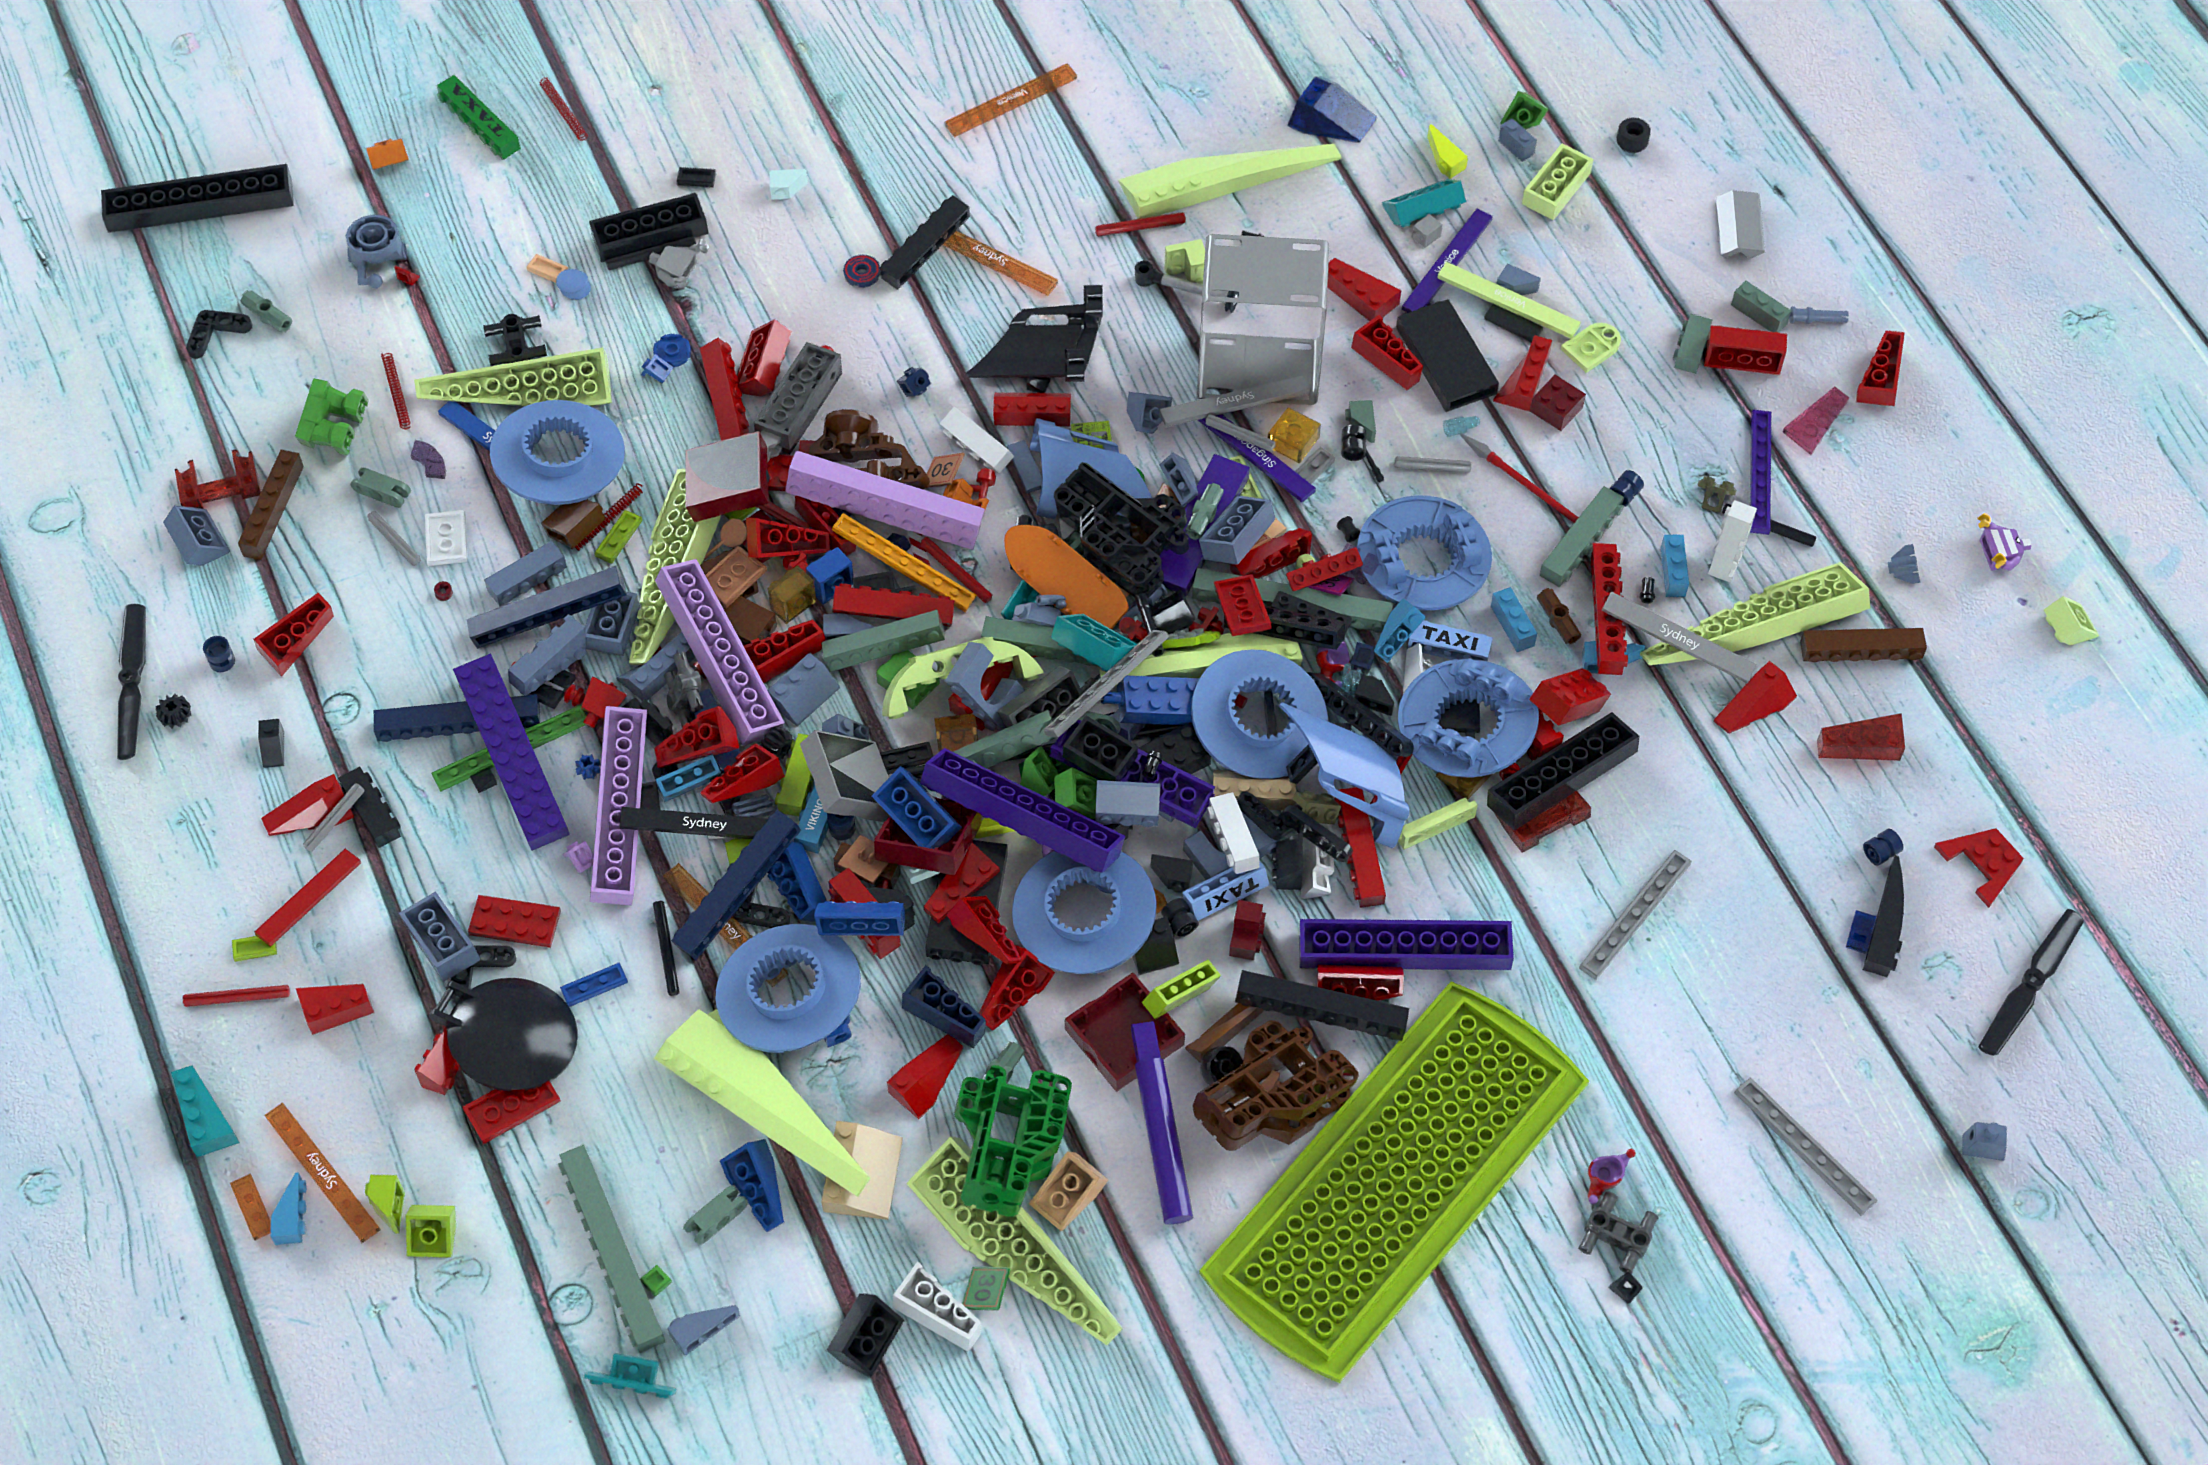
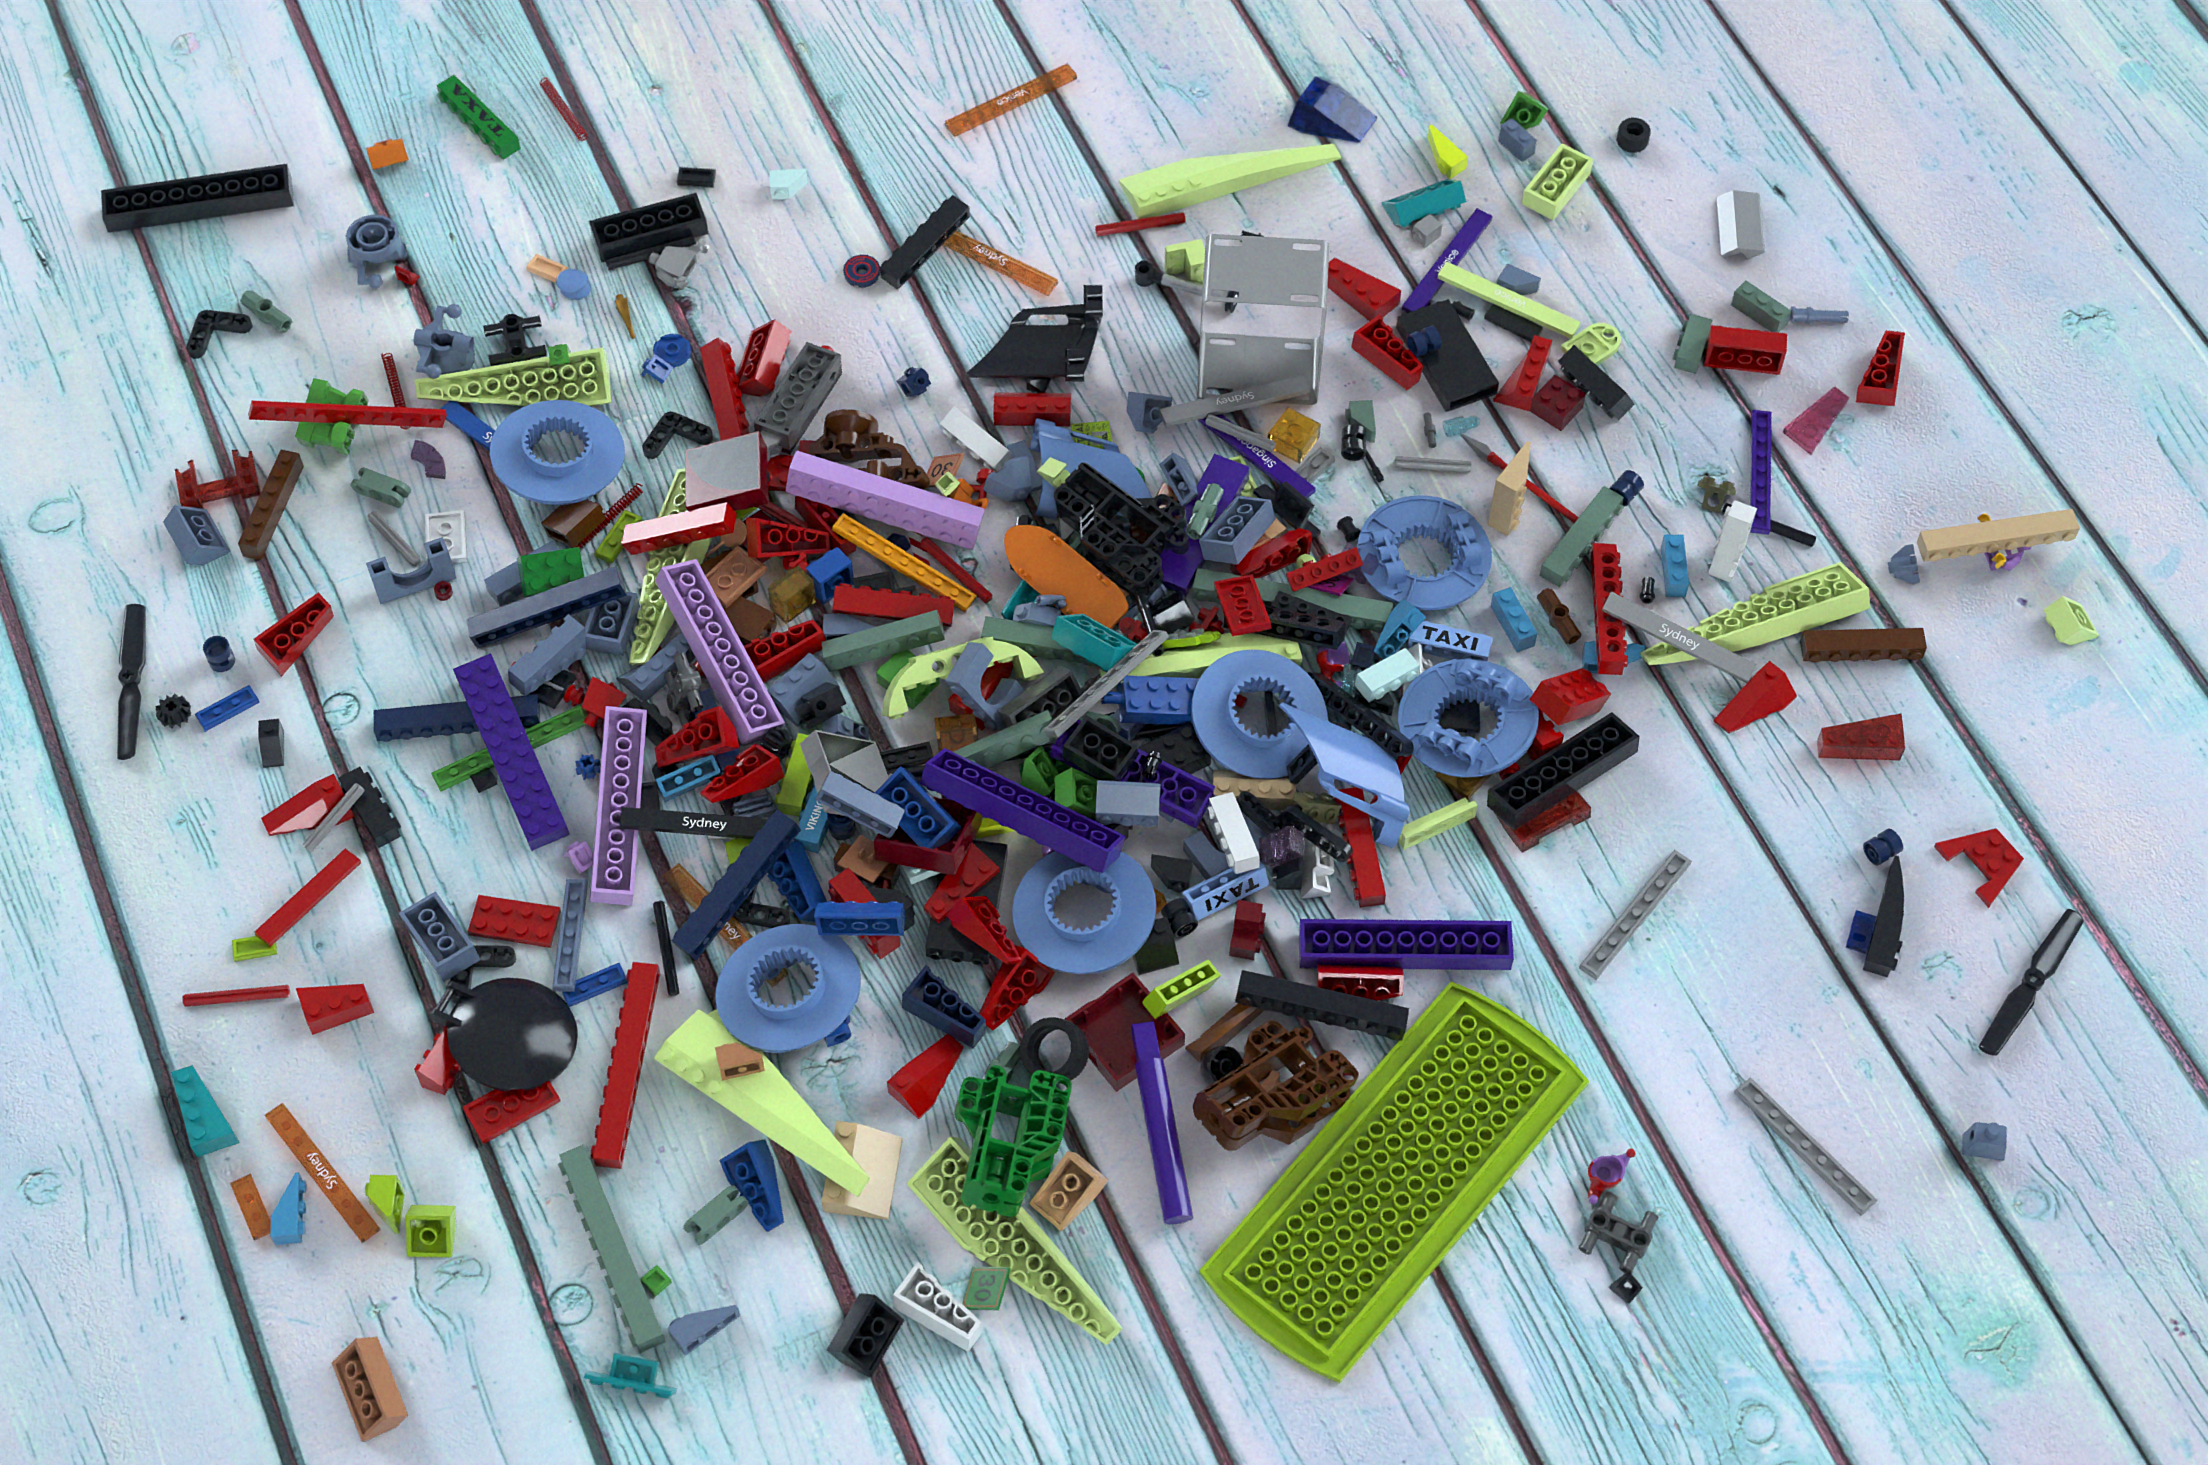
none -> blue tile [195,685,260,732]
none -> red plate [248,400,447,428]
none -> nougat slope [332,1337,408,1442]
none -> sand blue arch [366,537,457,604]
none -> sand blue piece [413,304,475,379]
none -> green brick [516,547,584,597]
none -> bright green bracket [548,344,571,366]
none -> sand blue tile [552,879,588,992]
none -> red brick [591,962,660,1169]
none -> pearl gold piece [615,294,635,339]
none -> brick [621,502,737,555]
none -> black beam [642,411,713,459]
none -> nougat slope [715,1043,765,1081]
none -> black torso [795,682,847,719]
none -> black tile [799,707,843,730]
none -> sand blue brick [815,771,905,839]
none -> yellowish green slope [935,471,960,496]
none -> sand blue slope [983,456,1032,502]
none -> black tyre [1020,1017,1089,1084]
none -> yellowish green slope [1037,457,1070,489]
none -> black bracket [1253,481,1321,539]
none -> clear purple brick [1259,826,1304,868]
none -> light aqua brick [1354,648,1420,702]
none -> dark blue wheel [1406,325,1442,358]
none -> dark grey bar [1423,413,1437,448]
none -> black pin [1452,301,1475,321]
none -> tan slope [1488,441,1531,536]
none -> black brick [1558,345,1635,421]
none -> tan brick [1916,509,2080,562]

